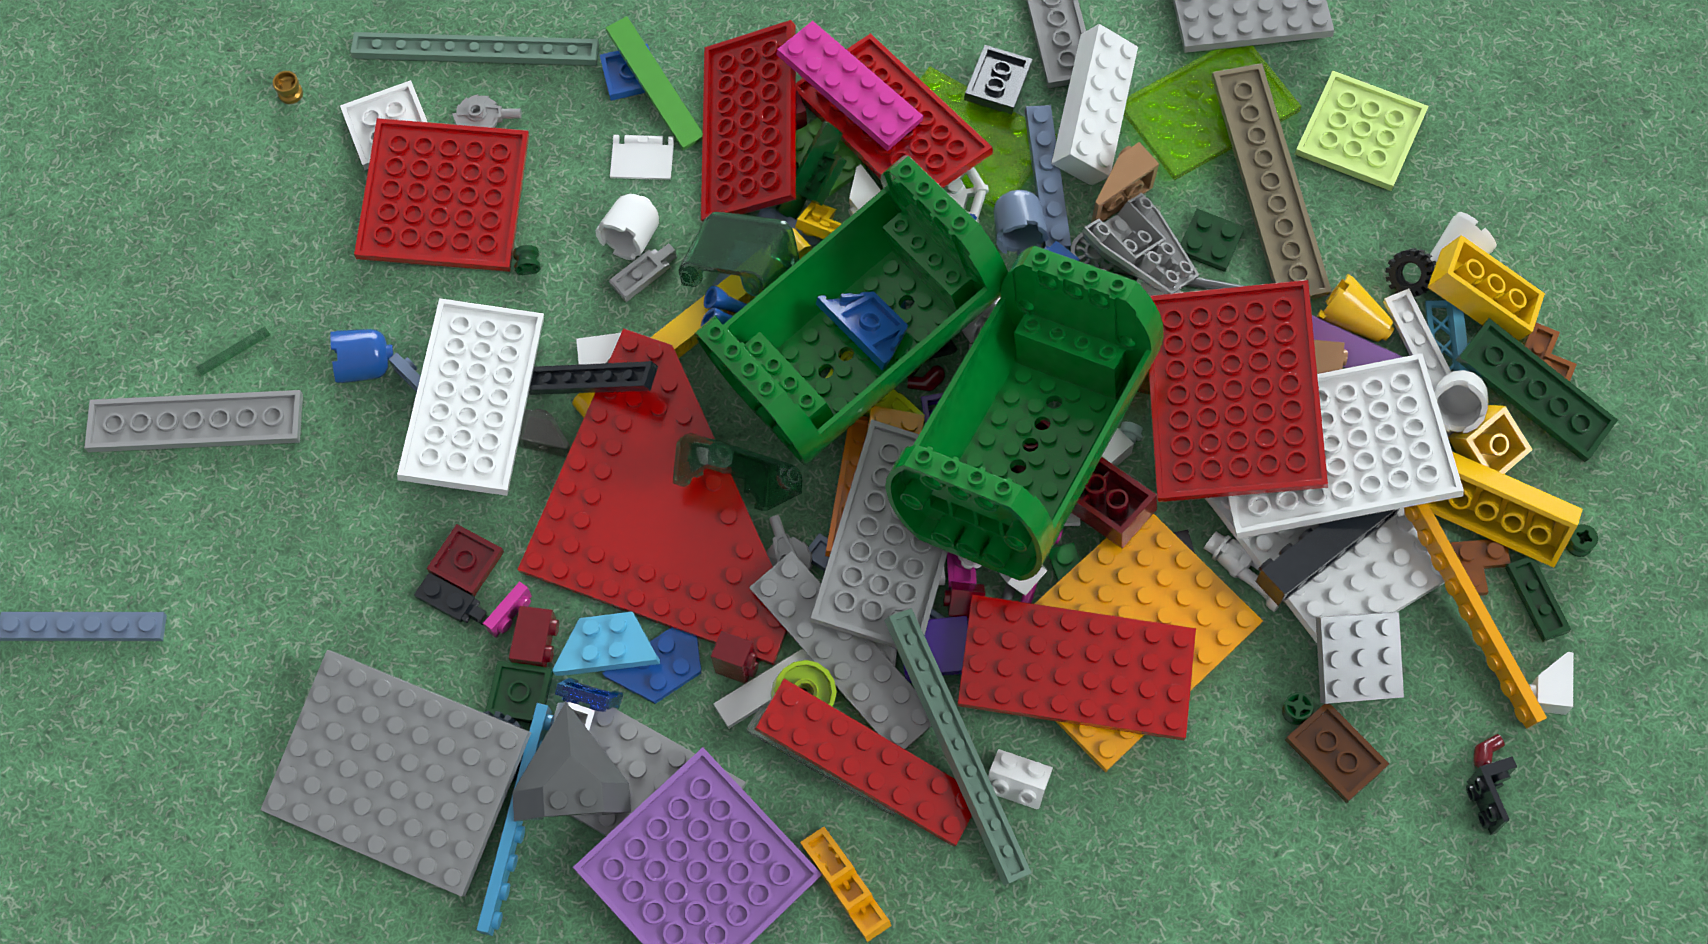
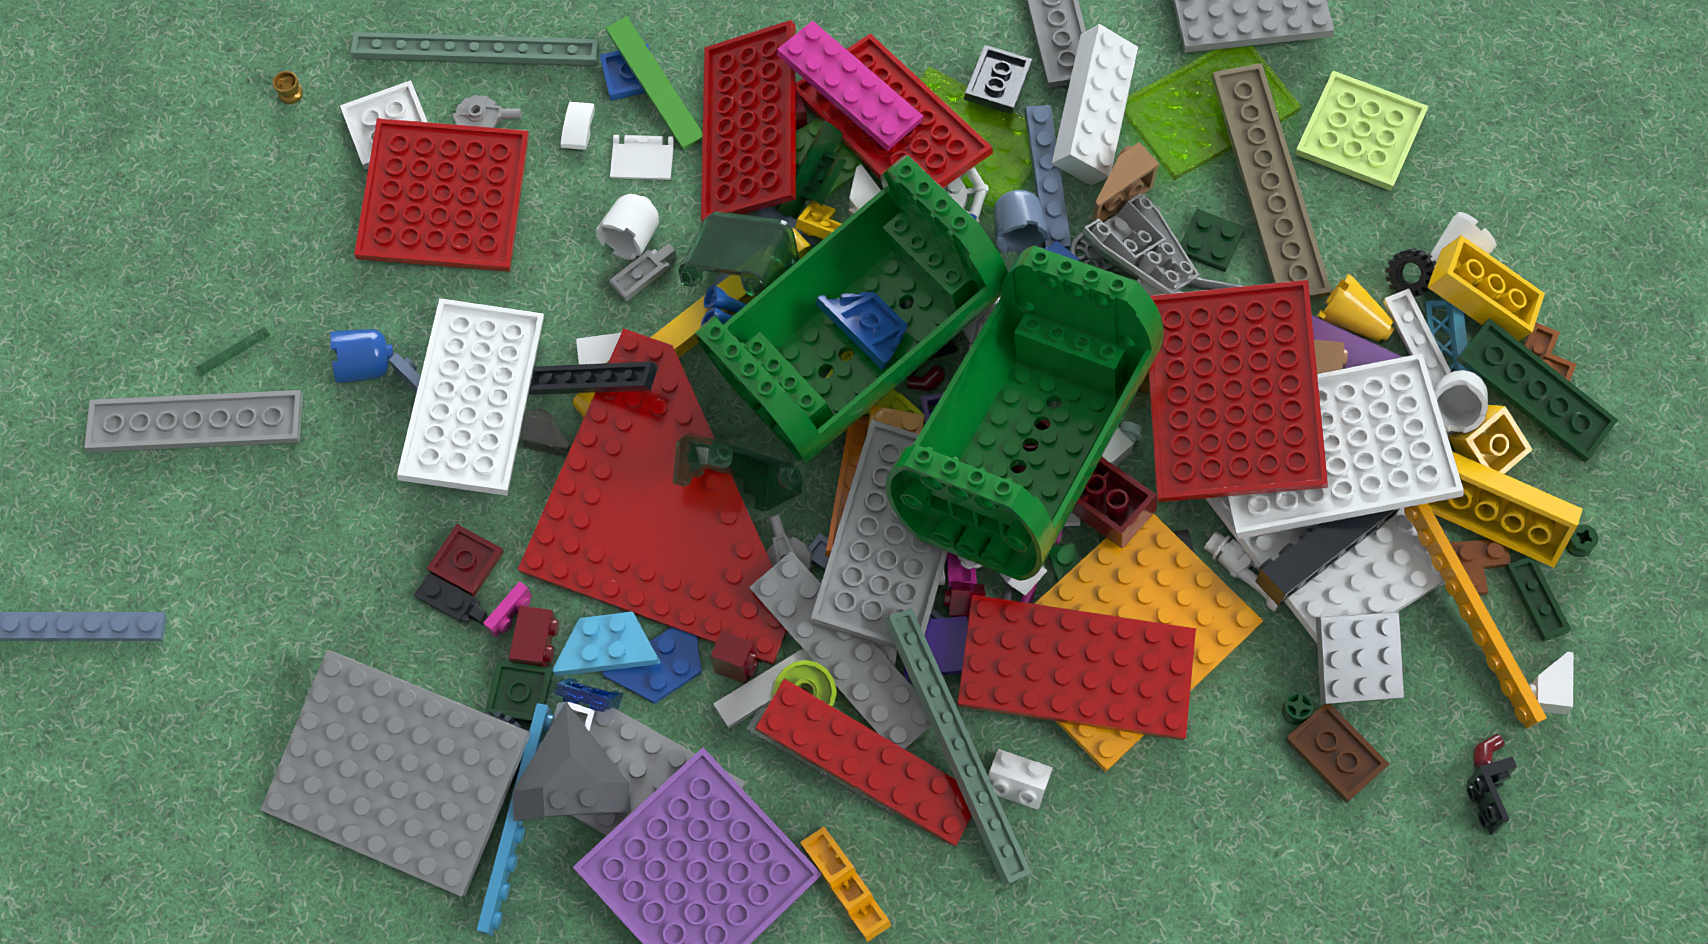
dark green wheel [513,245,541,276] -> none
none -> white slope [561,102,595,150]

